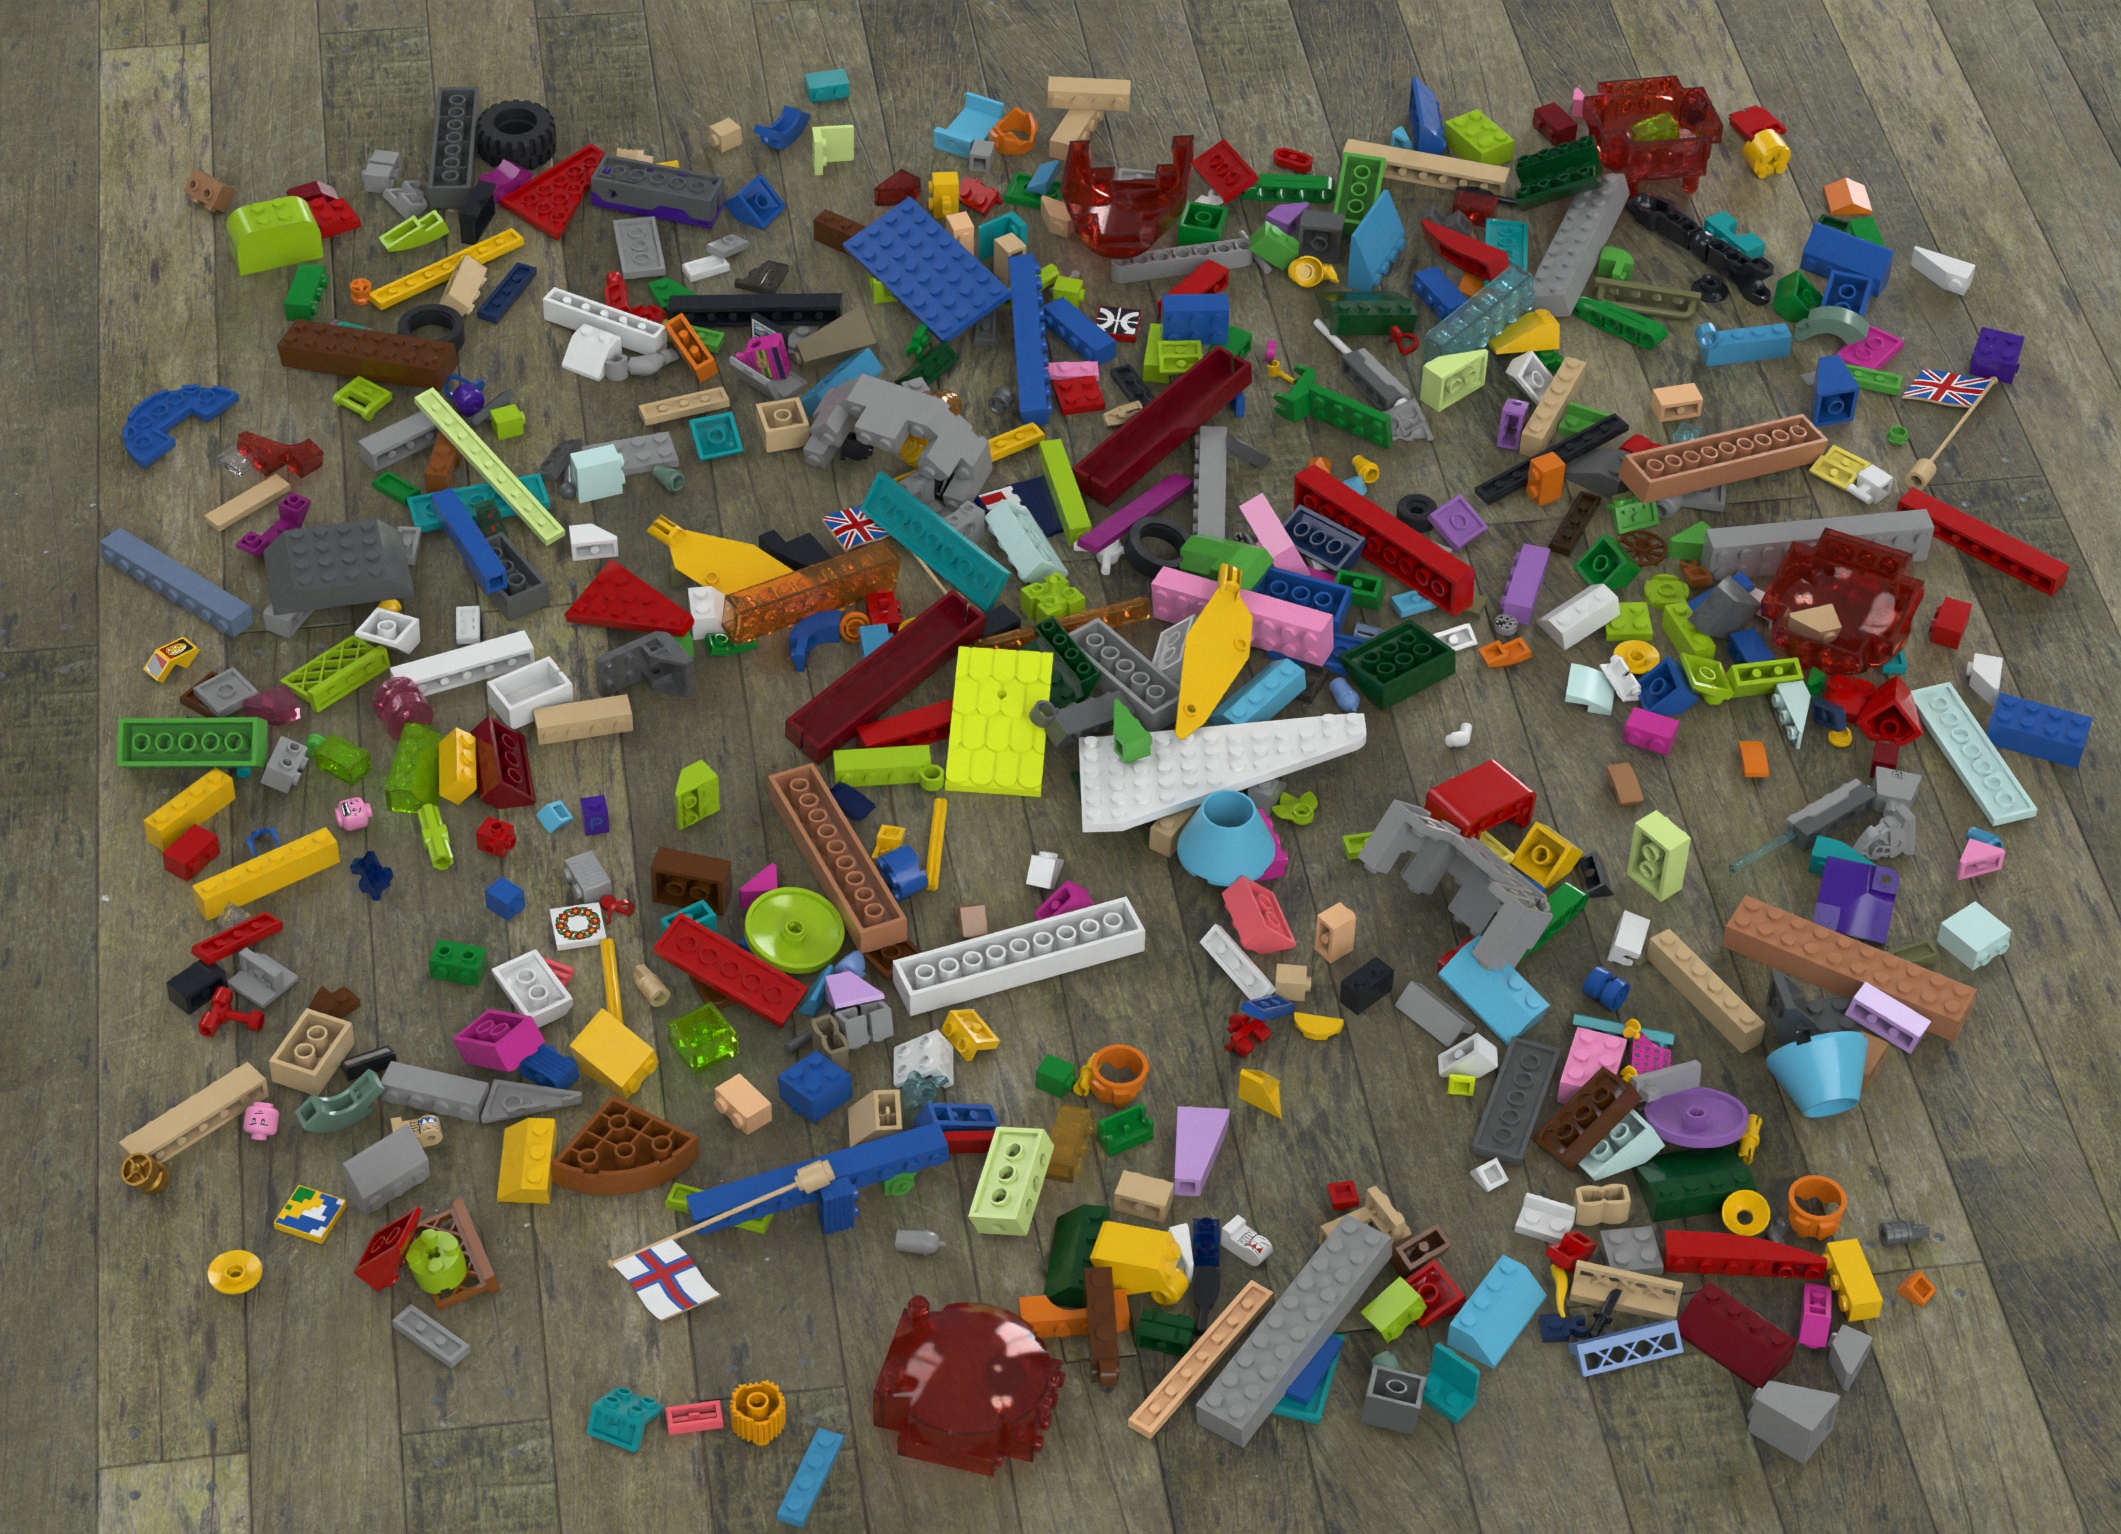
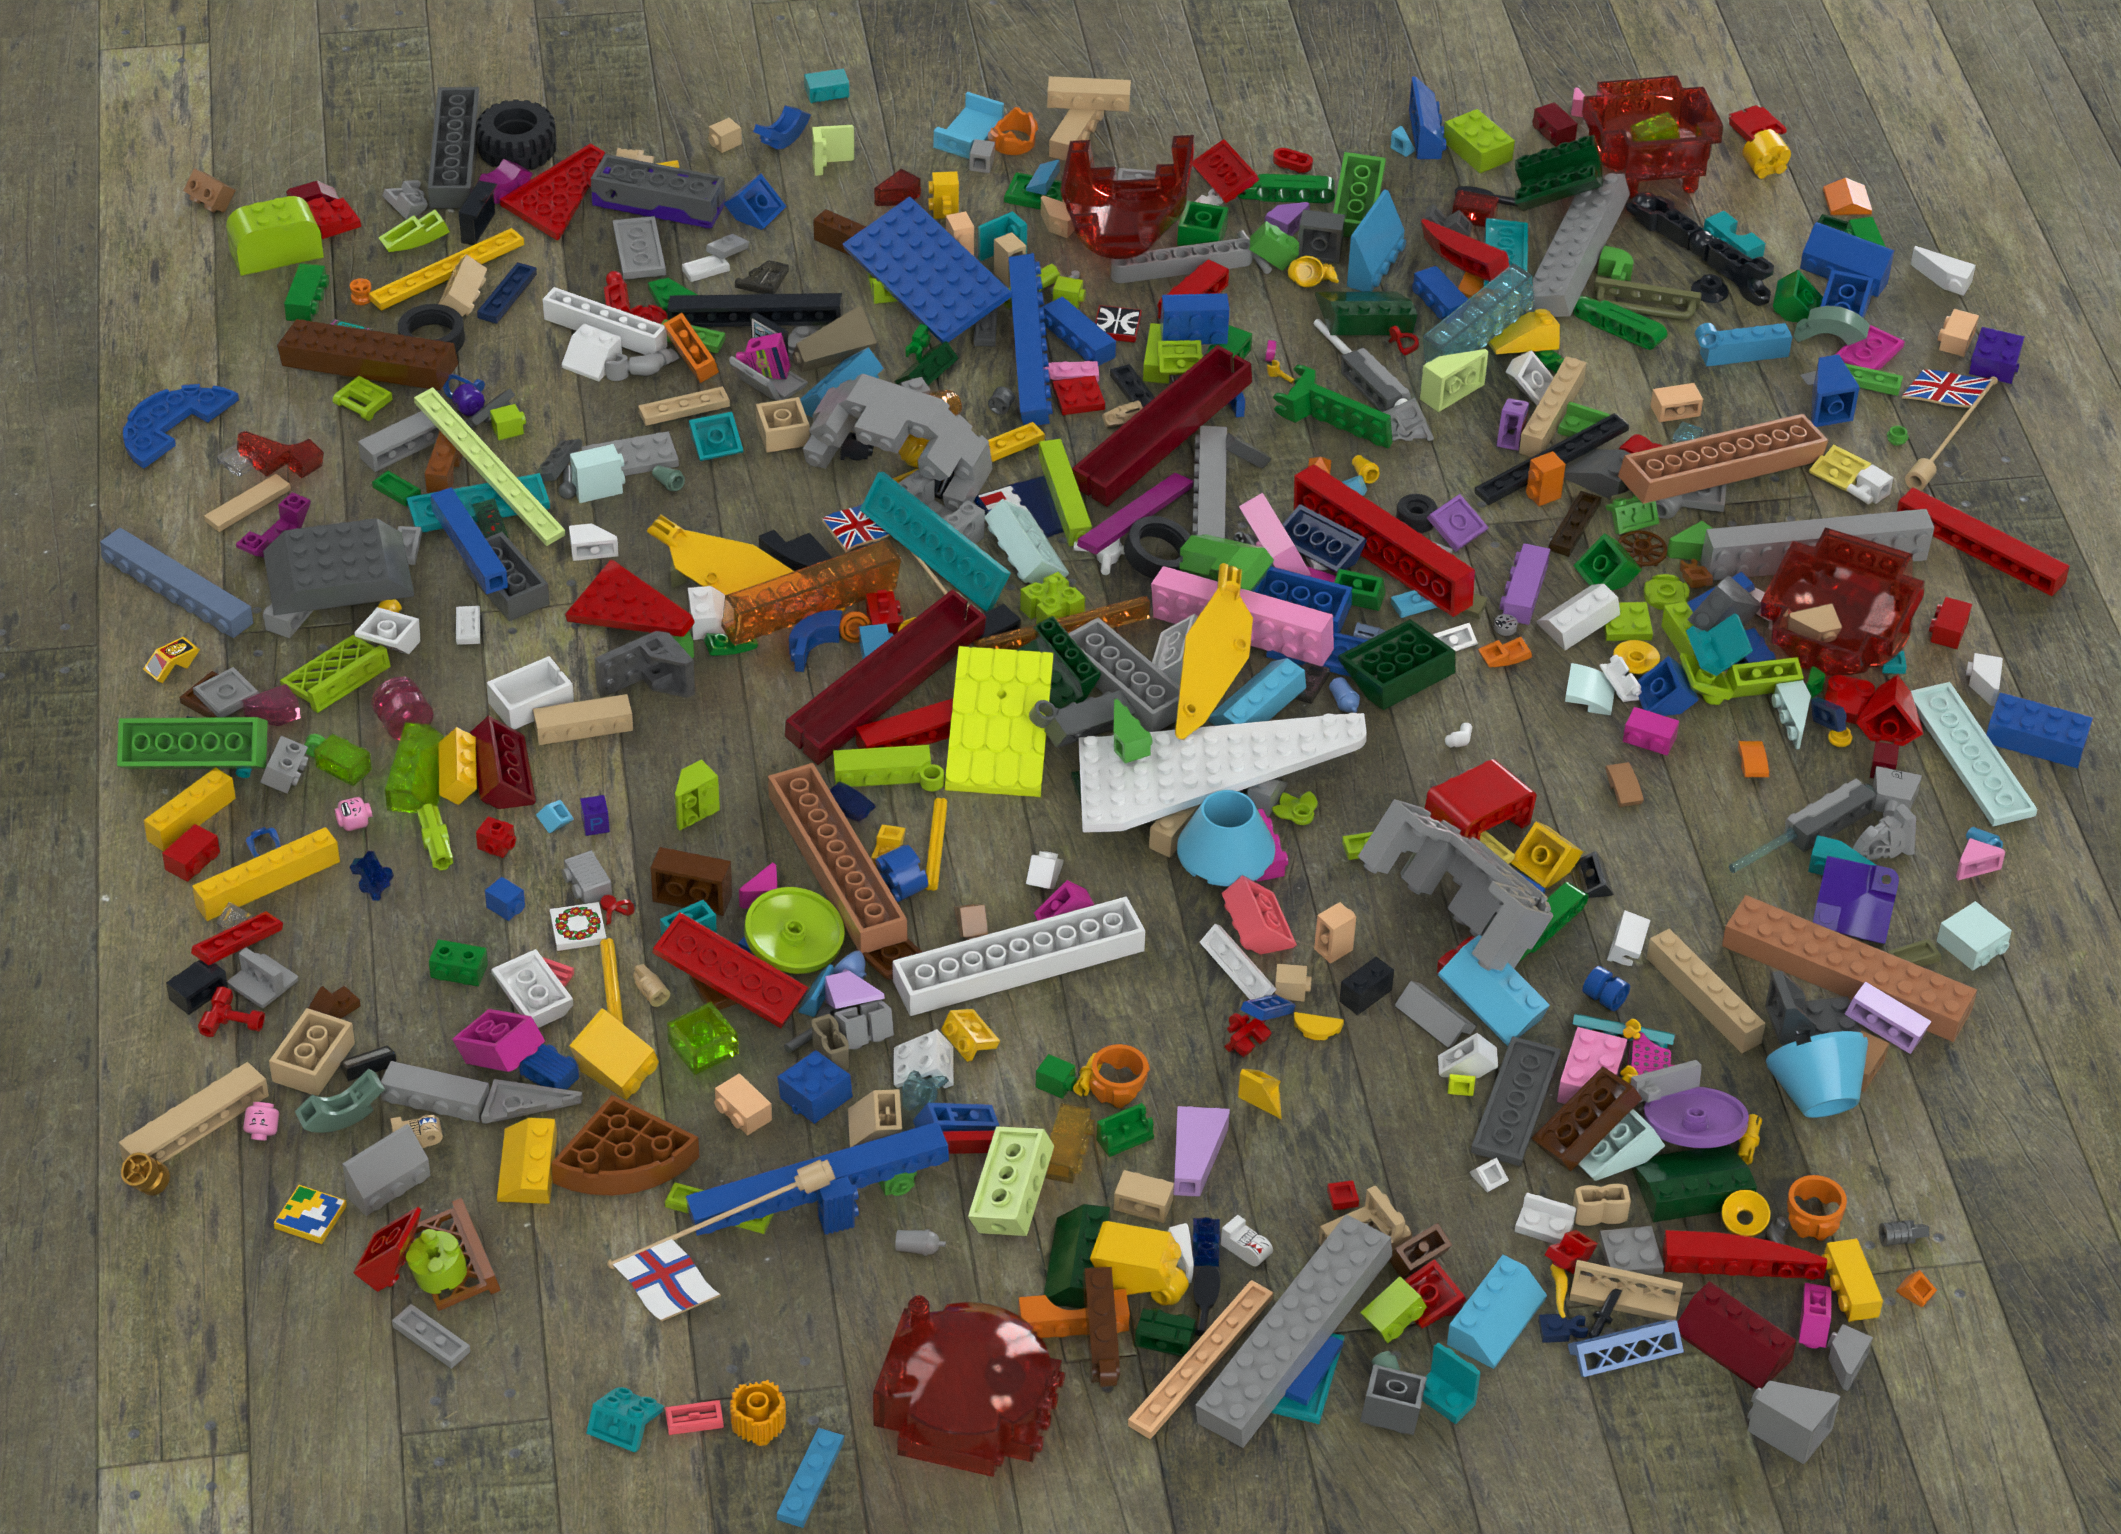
yellow dish [208,1250,263,1294] -> none
light grey piece [361,149,401,193] -> none
white brick [390,630,535,703] -> none
red bracket [959,176,1003,217] -> none
tan brick [1341,139,1510,196] -> none
yellowish green brick [1627,810,1691,902] -> none
none -> teal bracket [1686,613,1753,676]
none -> light nougat brick [1938,309,1979,357]

